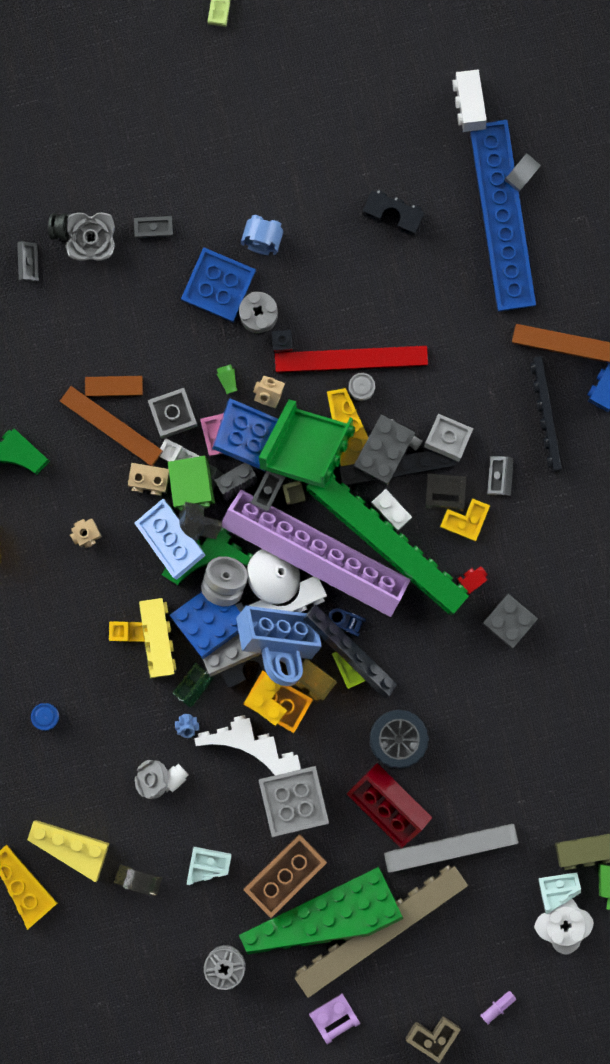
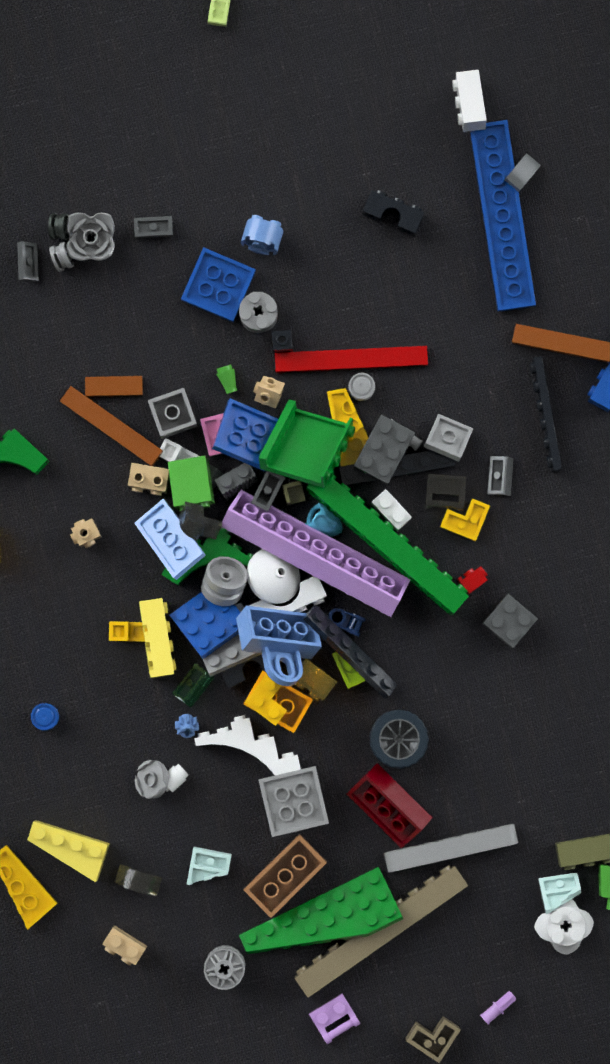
none -> light grey wheel [49,242,74,272]
none -> tan brick [102,926,147,966]
none -> medium azure piece [305,503,343,537]

